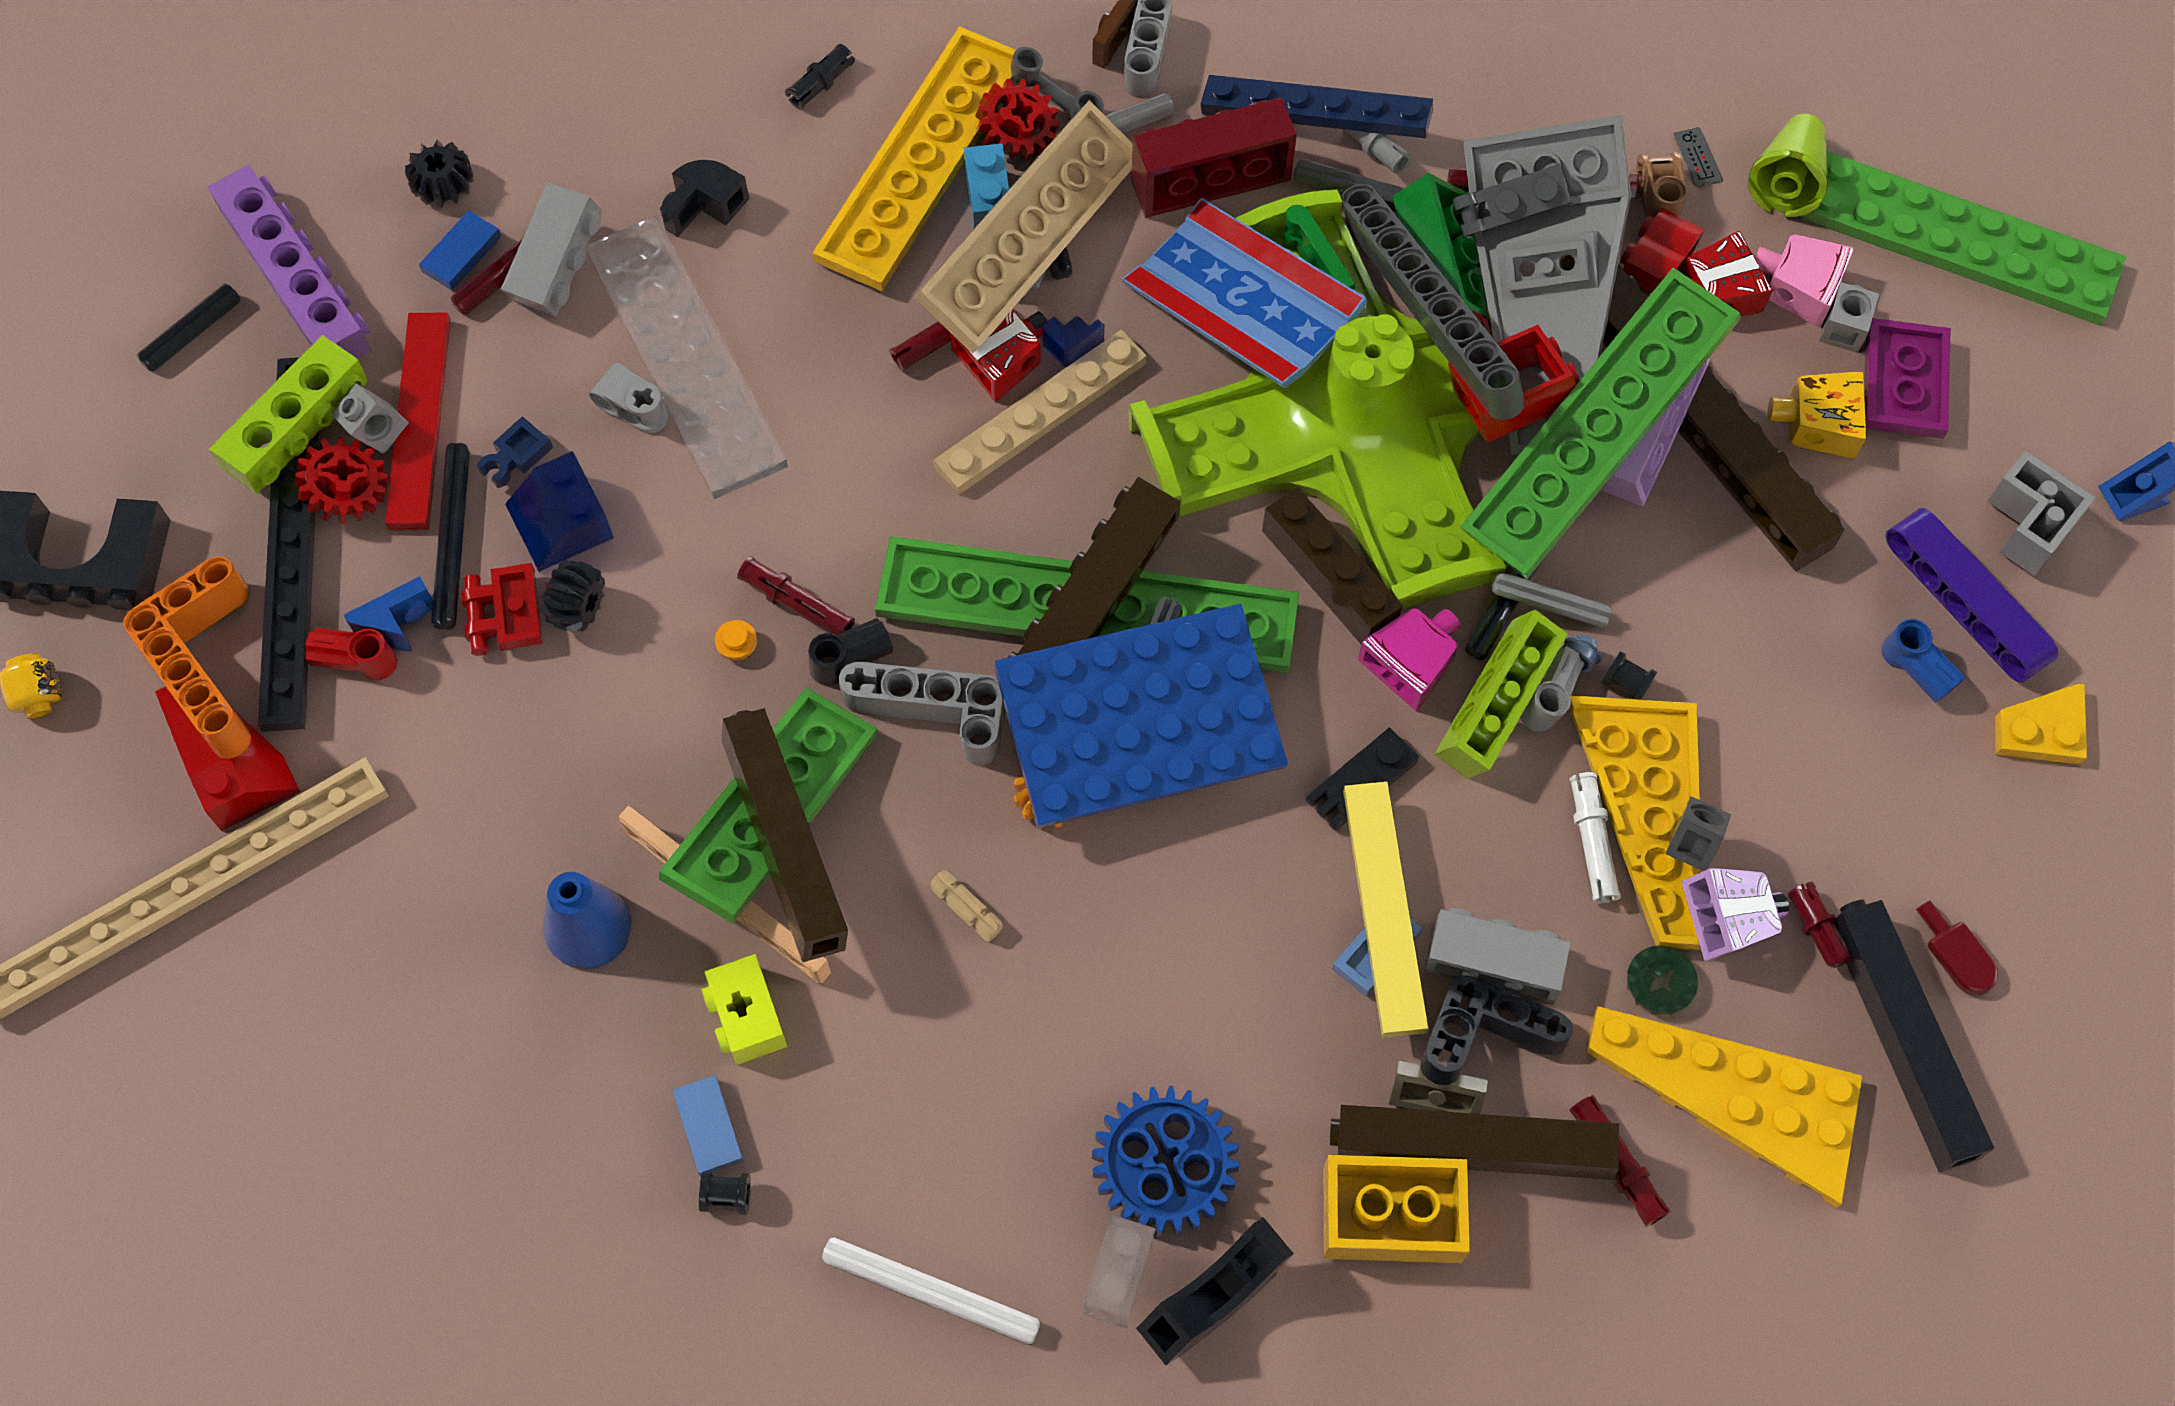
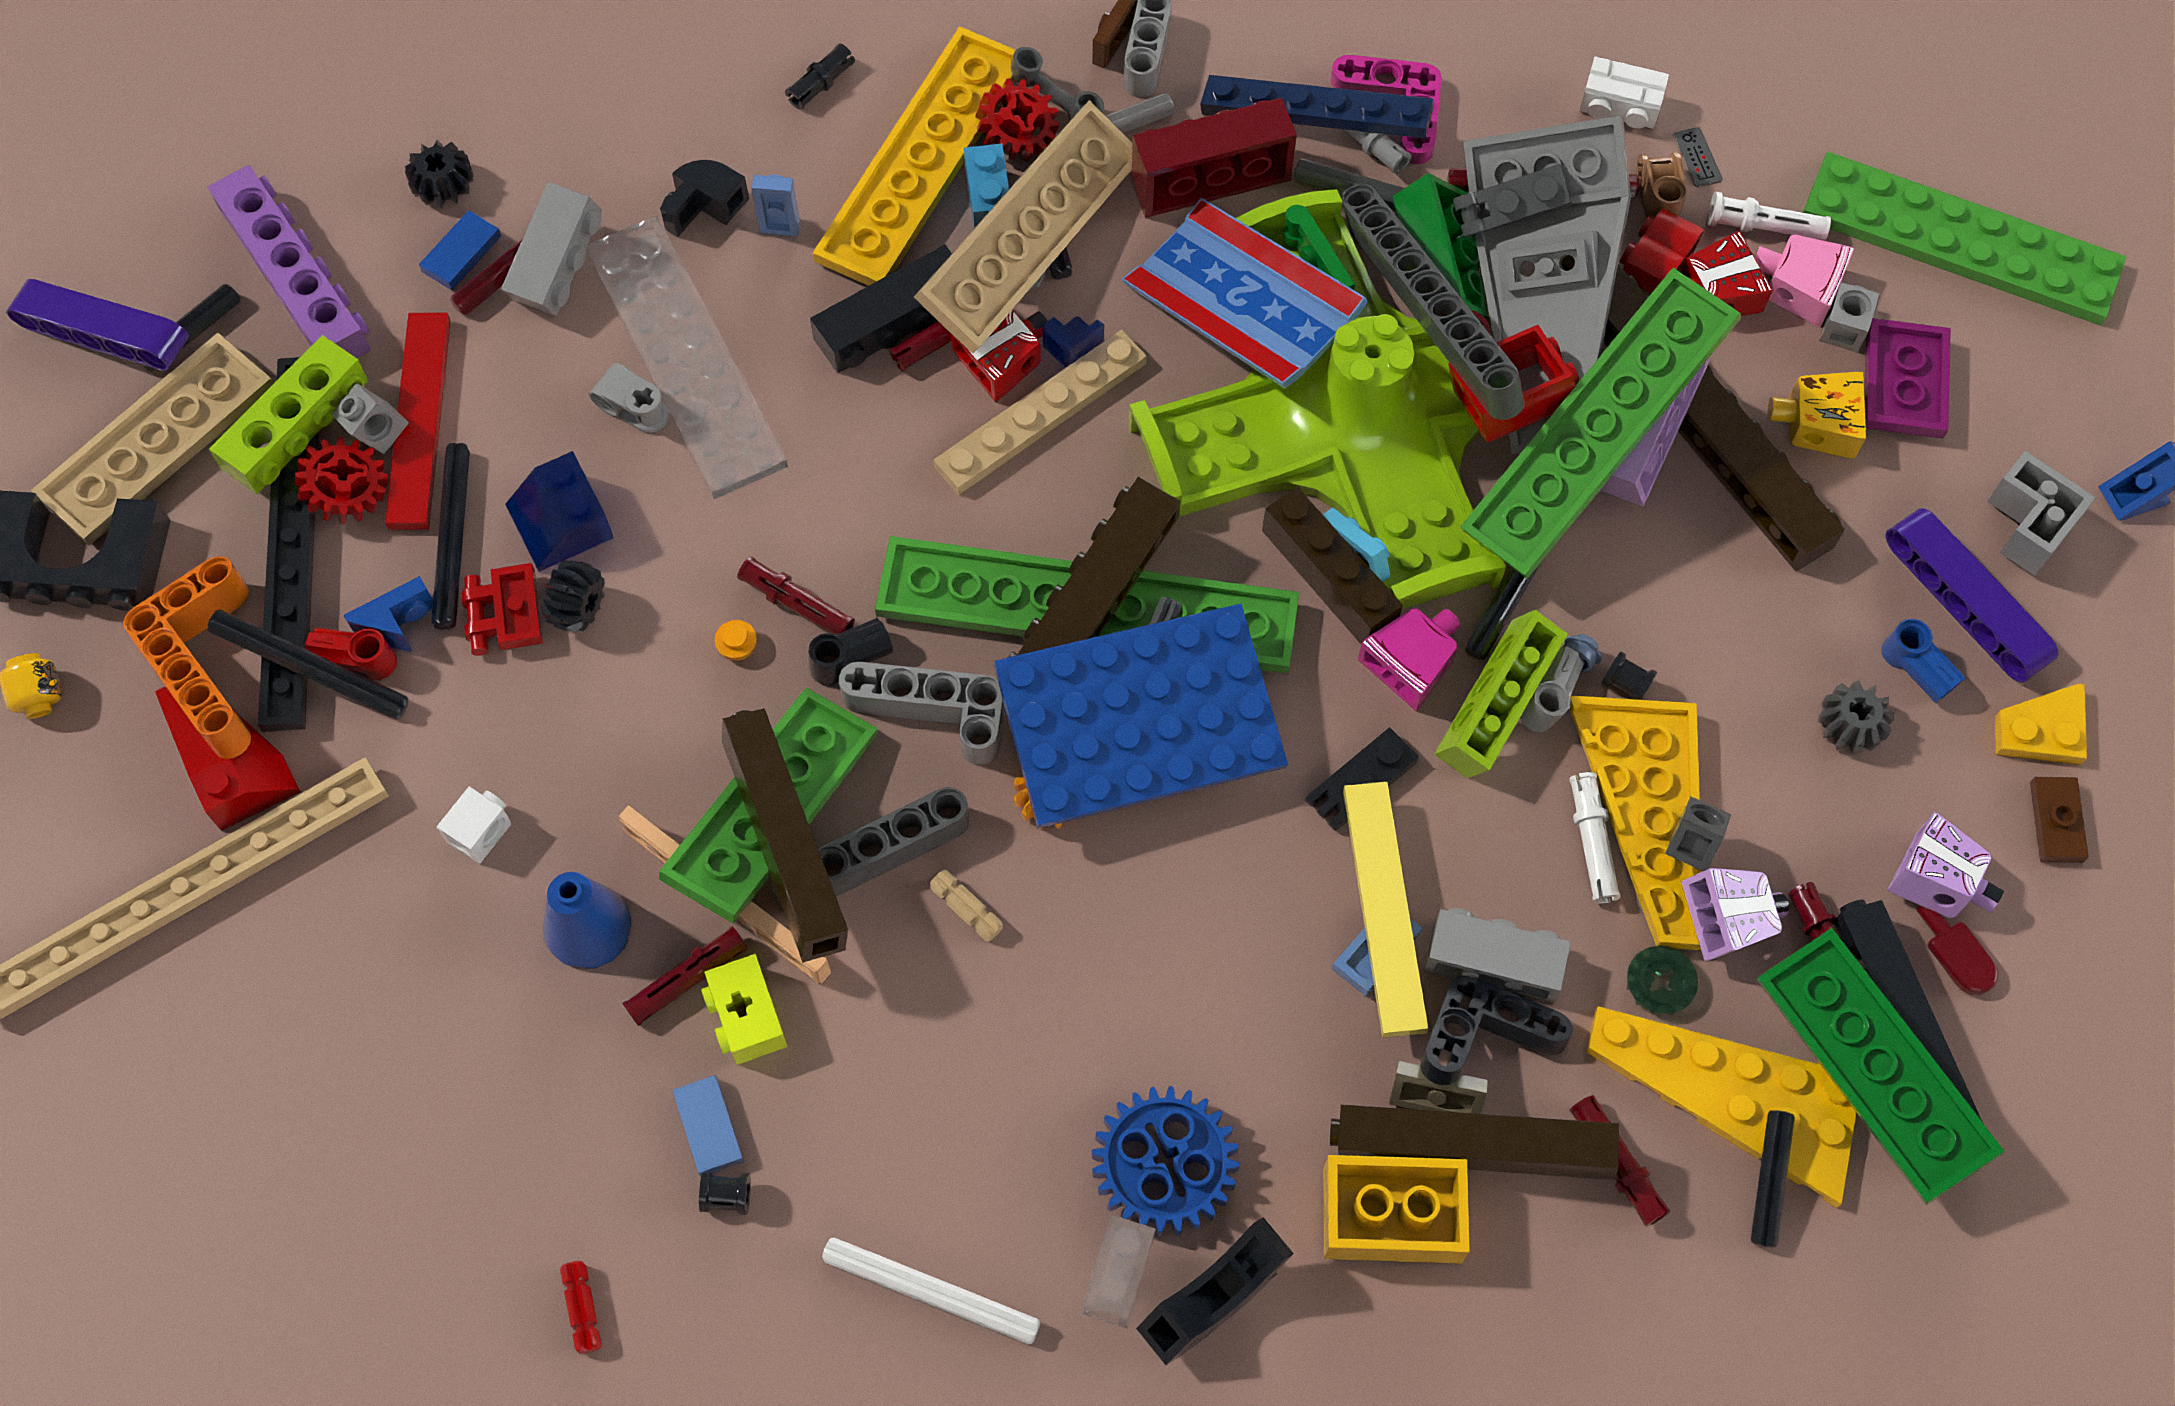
dark blue plate [477,416,553,488] -> none
light grey axle [1491,572,1611,627] -> none
lime cone [1748,114,1828,217] -> none
none -> dark purple beam [6,279,189,371]
none -> tan plate [31,333,274,546]
none -> black axle [208,610,409,719]
none -> white brick [437,787,512,864]
none -> red axle [560,1261,602,1354]
none -> dark red pin [622,926,748,1026]
none -> medium blue plate [751,174,801,236]
none -> dark grey beam [771,787,969,912]
none -> black brick [810,245,952,373]
none -> medium azure plate [1323,508,1391,582]
none -> dark pink beam [1331,55,1442,164]
none -> white brick [1579,56,1669,129]
none -> white pin [1707,191,1831,241]
none -> black axle [1751,1110,1795,1248]
none -> green plate [1757,928,2005,1205]
none -> dark grey gear [1818,680,1895,755]
none -> lavender torso [1887,812,2004,918]
none -> reddish brown plate [2030,776,2089,863]

